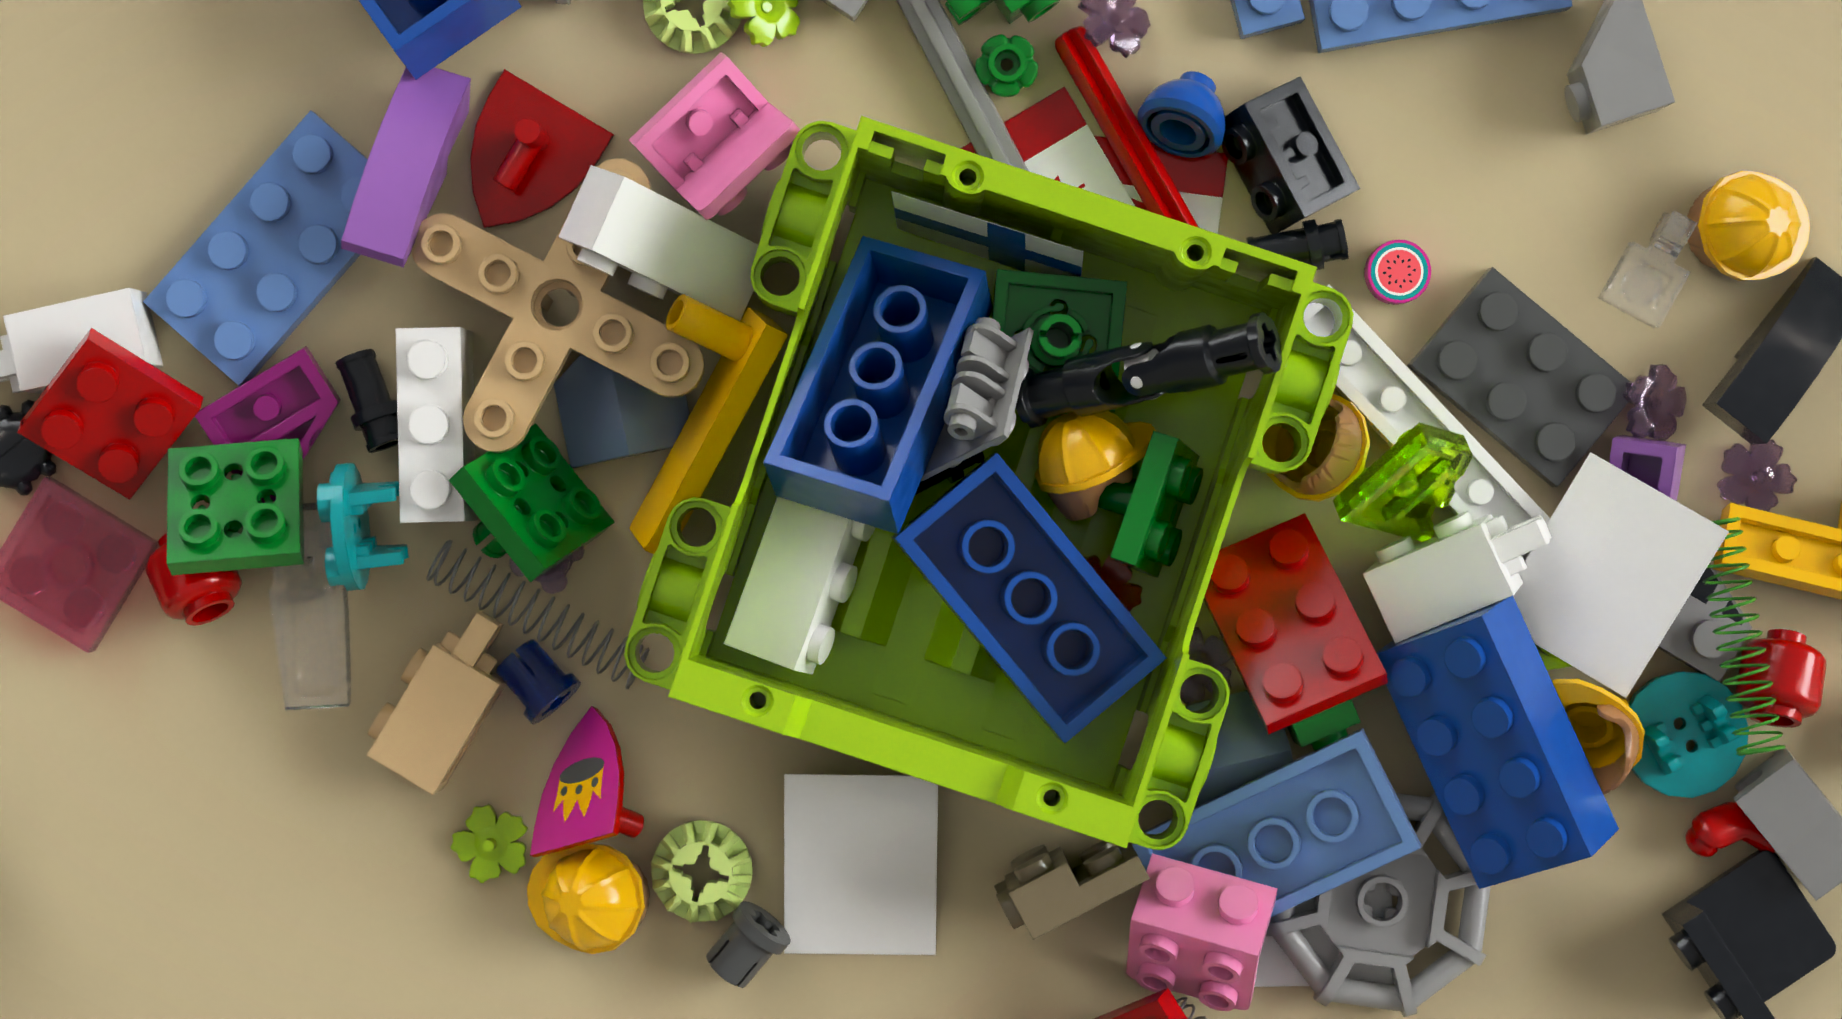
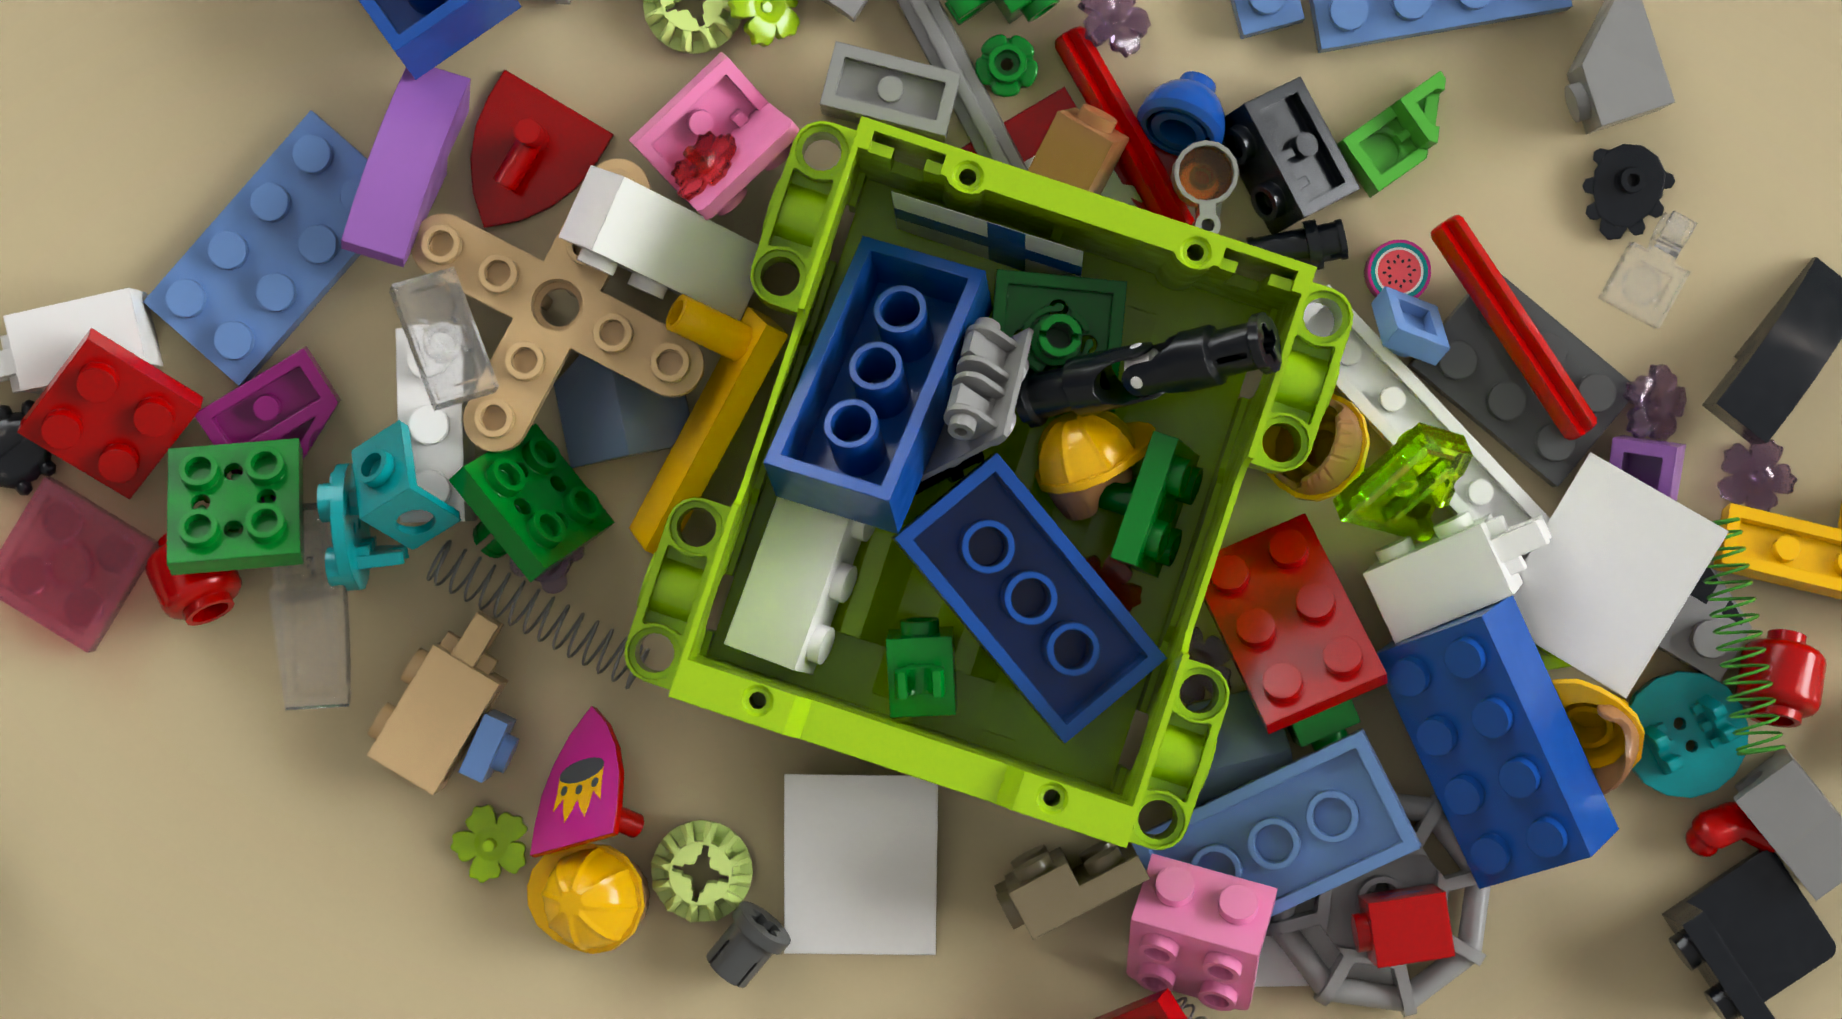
black pin [335,349,398,453] -> none
clear blue bush [496,639,581,725] -> none
yellow piece [1686,171,1810,281] -> none
none -> teal bracket [352,420,461,550]
none -> clear plate [389,267,499,411]
none -> medium blue plate [458,709,519,783]
none -> clear red plant [671,131,737,201]
none -> light grey panel [820,41,961,143]
none -> green brick [886,617,957,718]
none -> medium nougat brick [1028,104,1130,195]
none -> piece [1171,140,1239,234]
none -> bright green slope [1337,71,1446,198]
none -> red brick [1351,884,1455,968]
none -> medium blue plate [1371,286,1450,366]
none -> red axle [1430,215,1597,440]
none -> black piece [1582,144,1675,240]

